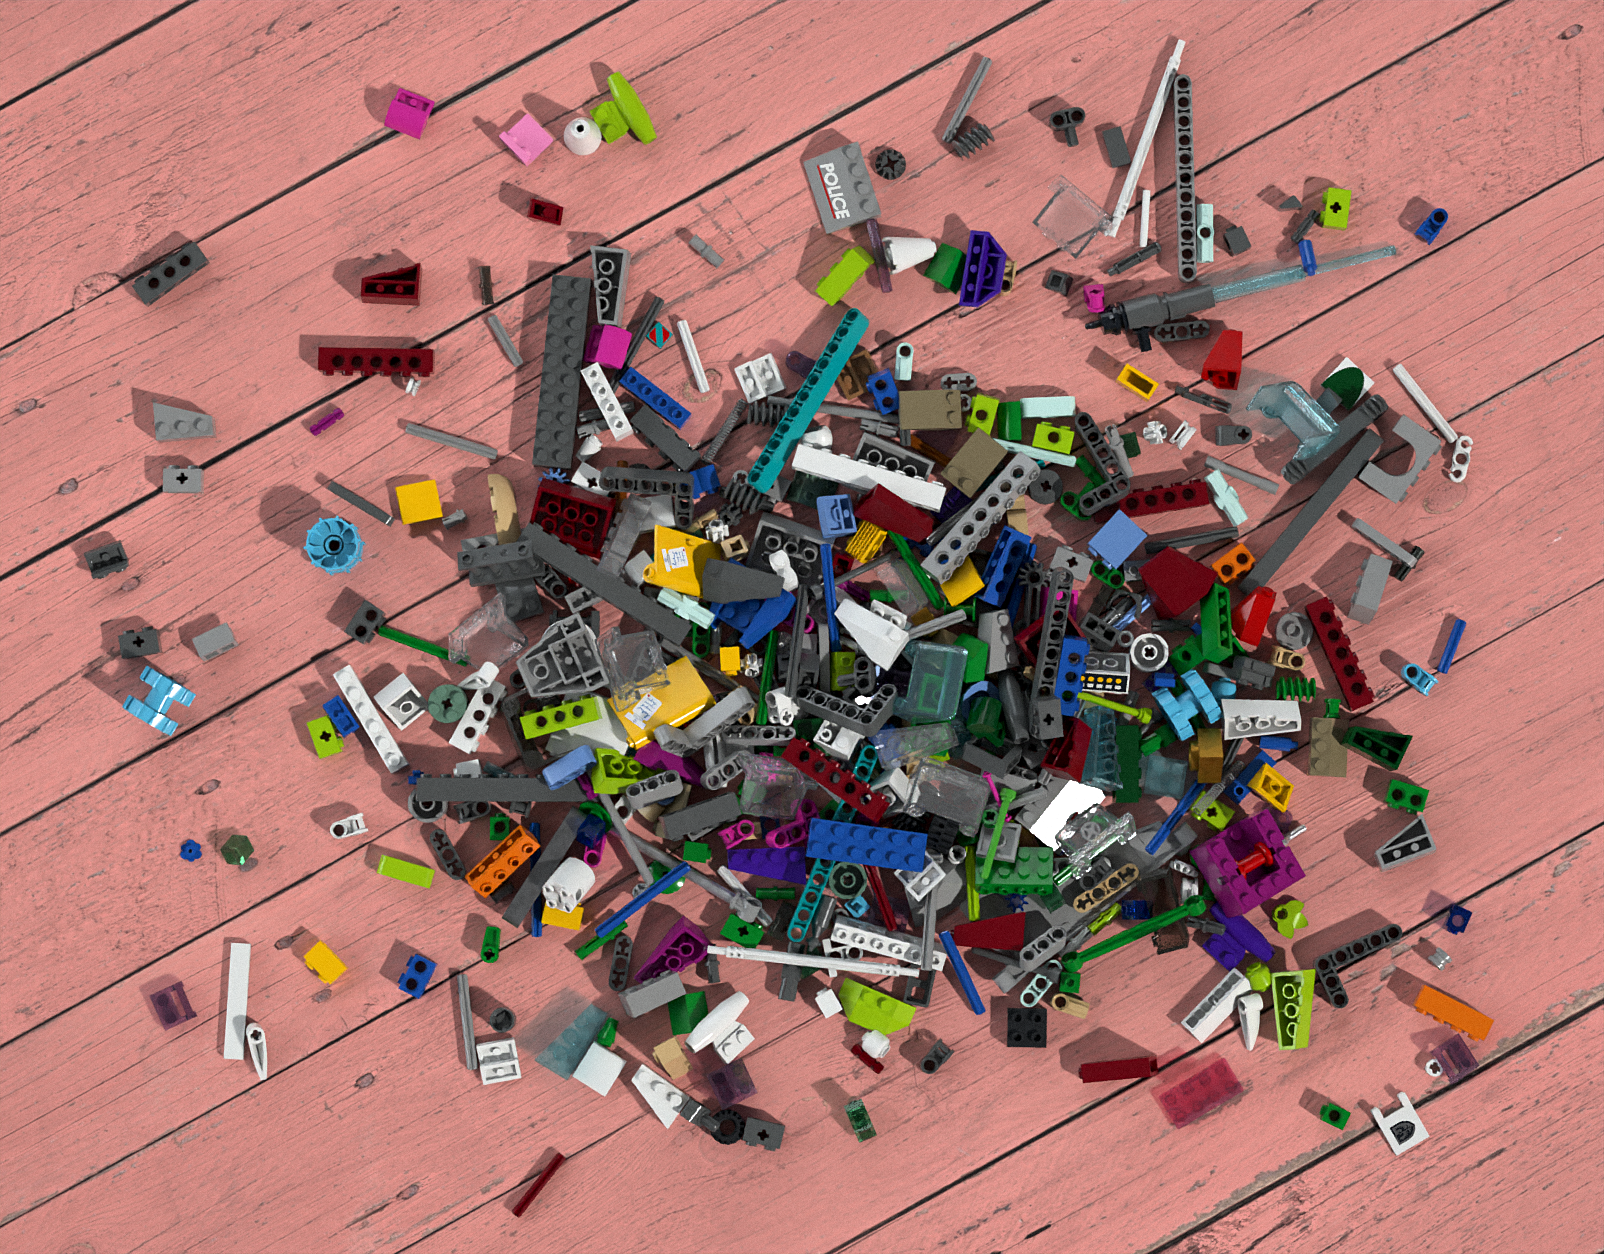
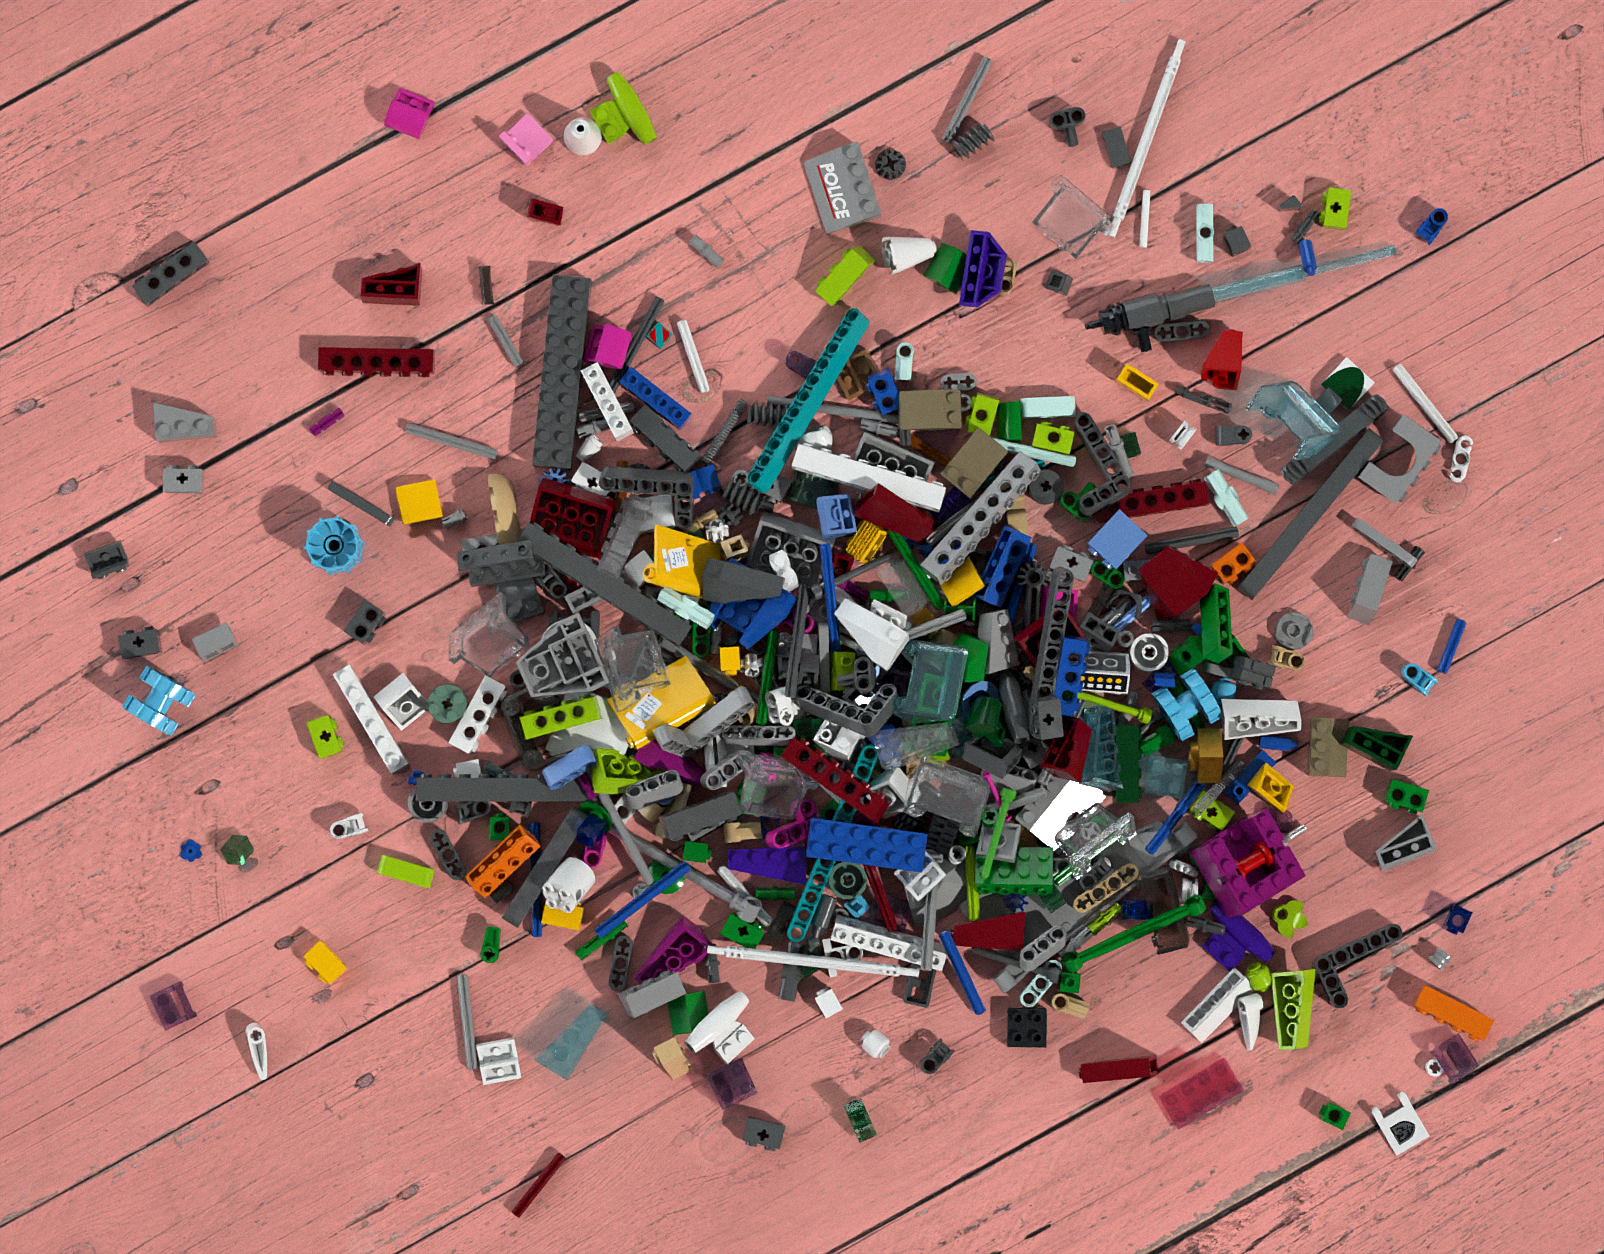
white tile [224,943,251,1060] -> none
blue hinge [322,695,360,738] -> none
green axle [378,626,469,667] -> none
blue brick [397,954,438,999] -> none
white bush [405,377,421,396] -> none
white piece [457,662,499,690] -> none
dark grey wheel [490,1007,516,1033] -> none
white slope [573,1041,627,1096] -> none
light grey wedge [590,245,631,328] -> none
green cone [596,1017,619,1048] -> none
white wedge [632,1063,691,1129] -> none
dark grey beam [680,1098,720,1132] -> none
black tyre [710,1109,745,1145] -> none
dark pink piece [717,820,755,850] -> none
white slope [734,353,786,404] -> none
lime wedge [838,977,916,1035] -> none
dark red axle [851,1043,884,1074] -> none
clear purple axle [866,219,893,293] -> none
green axle [1075,454,1106,487] -> none
dark pink piece [1083,284,1105,313] -> none
dark grey piece [1107,242,1162,277] -> none
white gear [1143,421,1167,445] -> none
light grey beam [1173,74,1197,284] -> none
red slope [1231,586,1277,647] -> none
green piece [1275,676,1316,702] -> none
dark red brick [1304,596,1375,712] -> none
green bush [1323,699,1341,719] -> none

